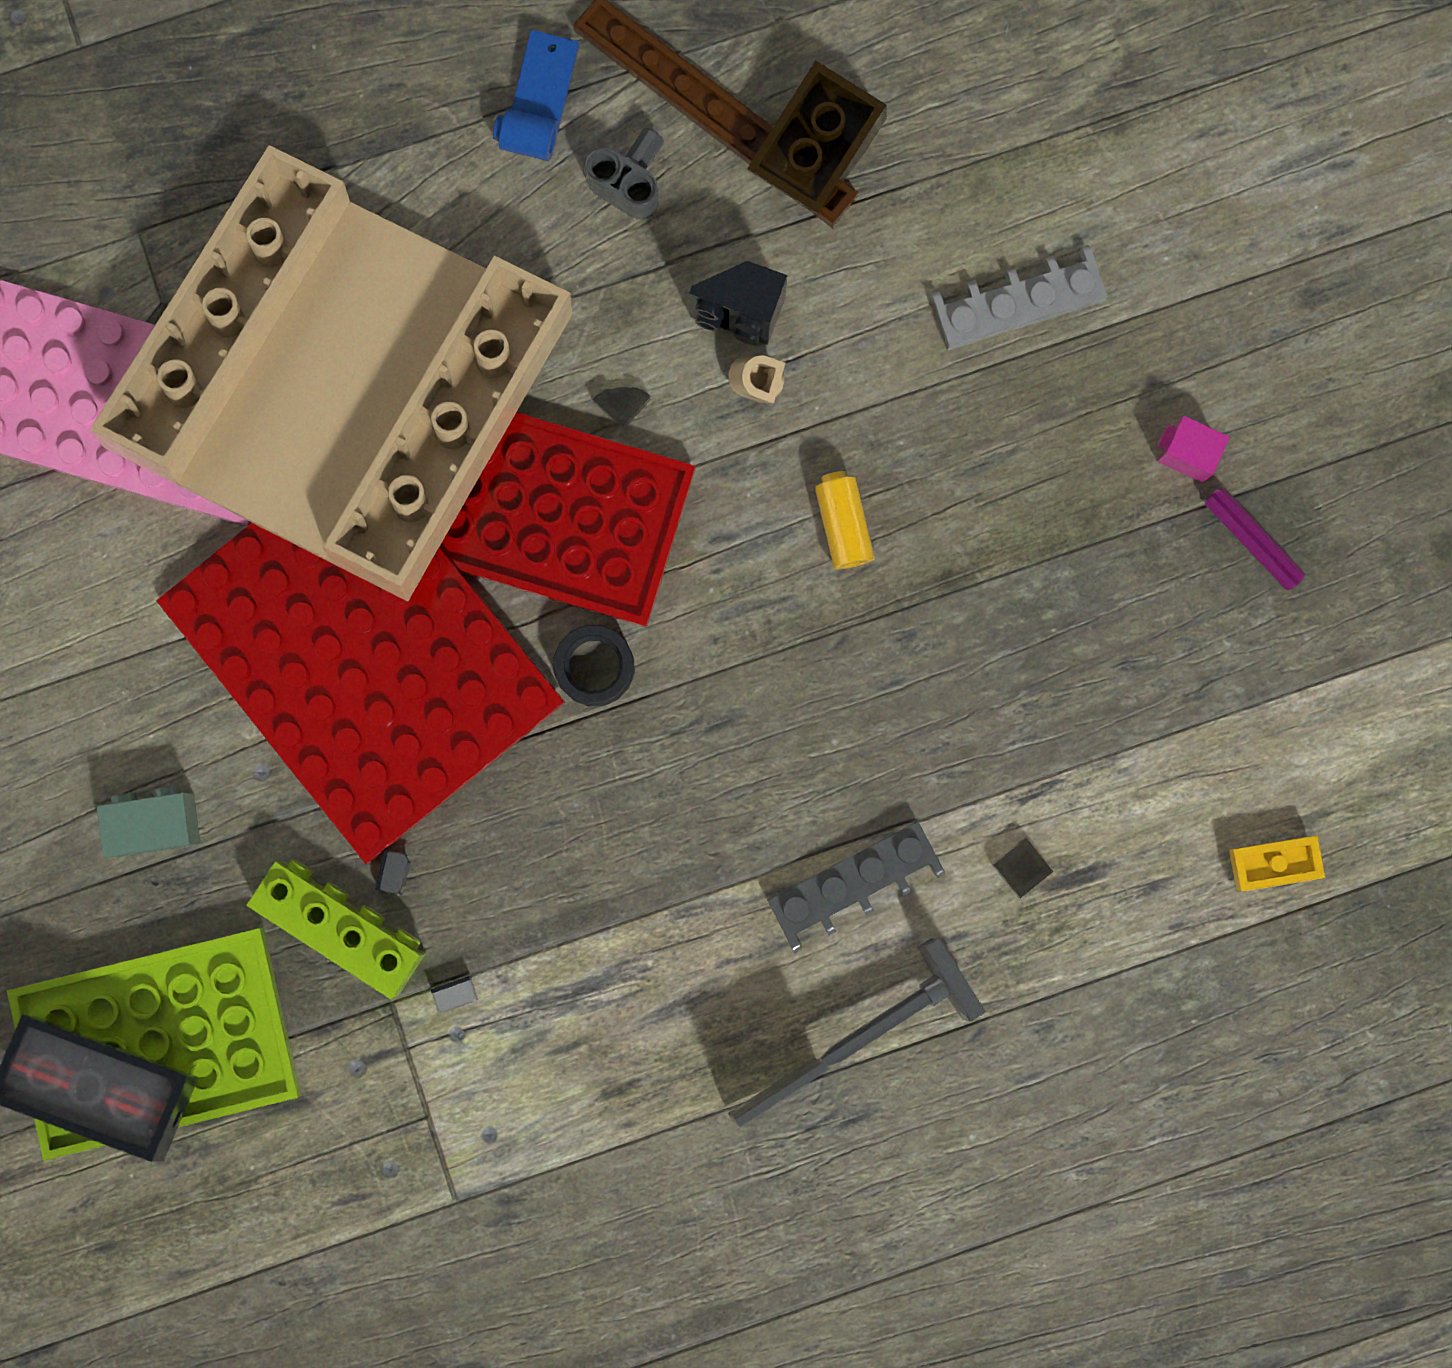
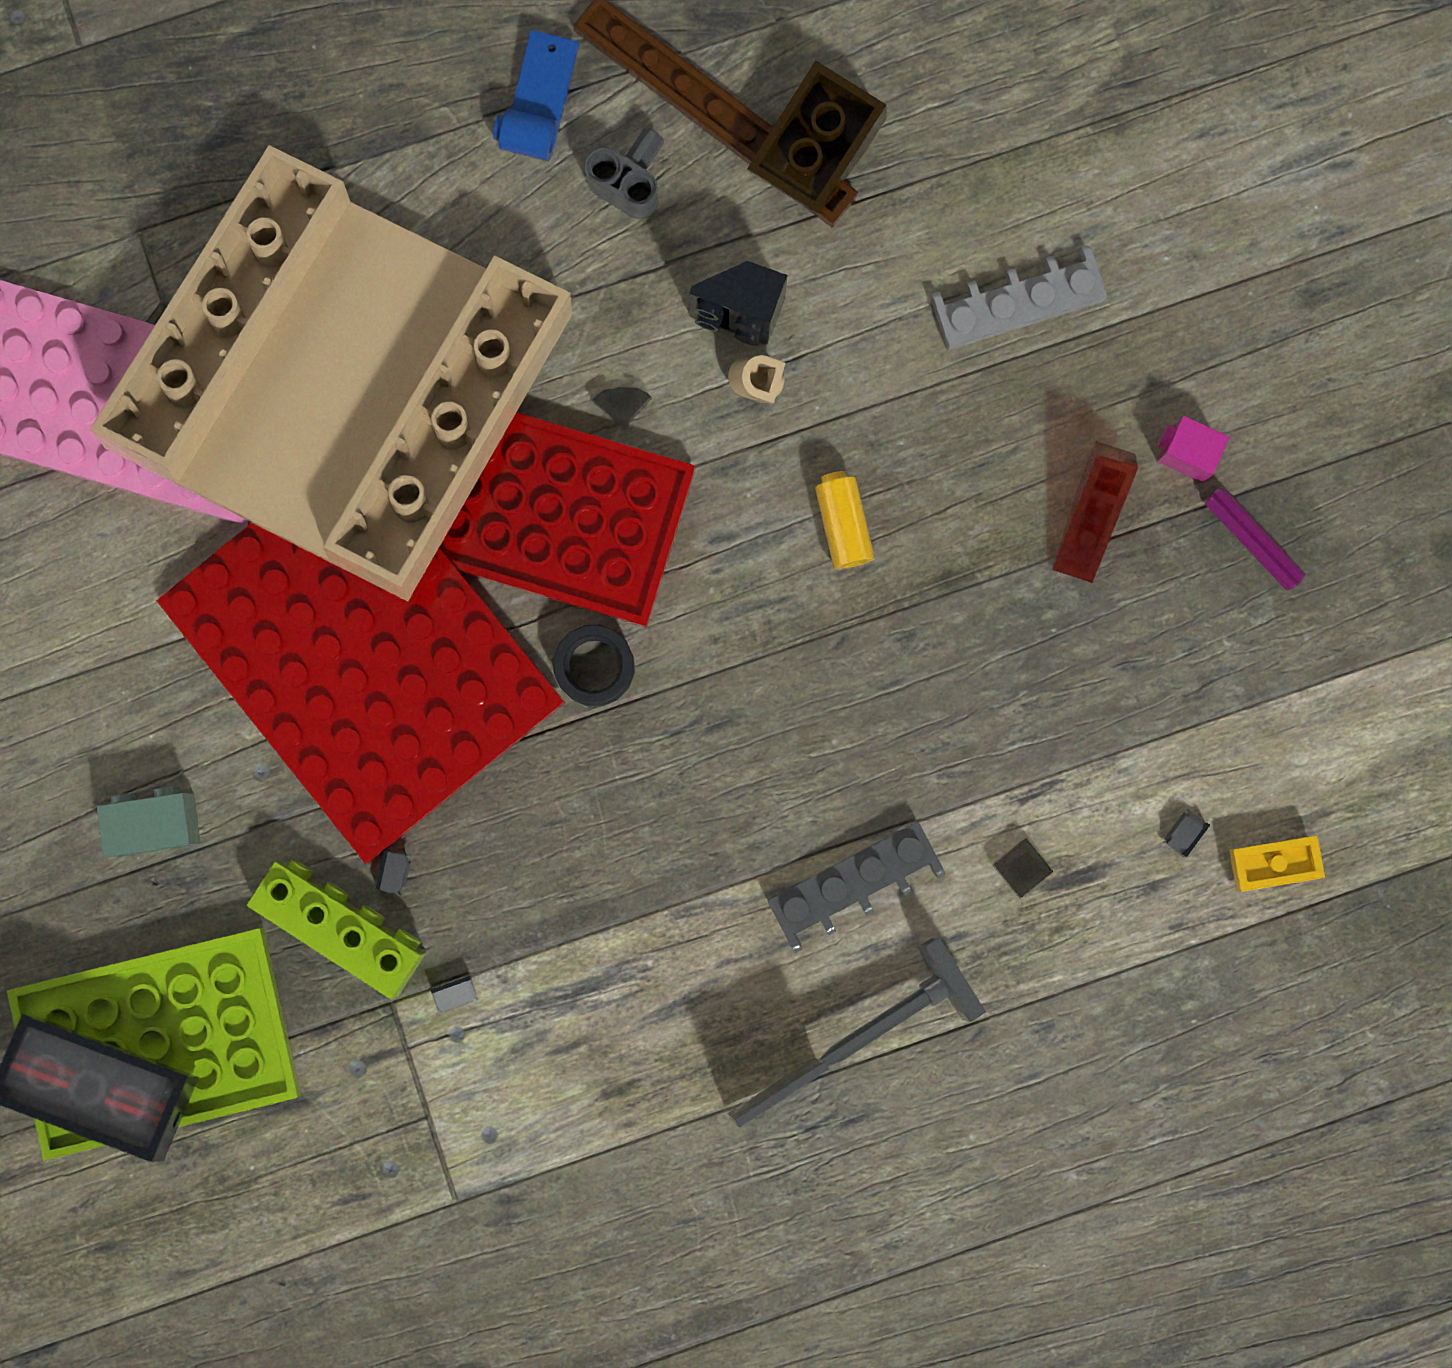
none -> clear red slope [1052,441,1138,583]
none -> dark grey piece [1163,809,1210,857]

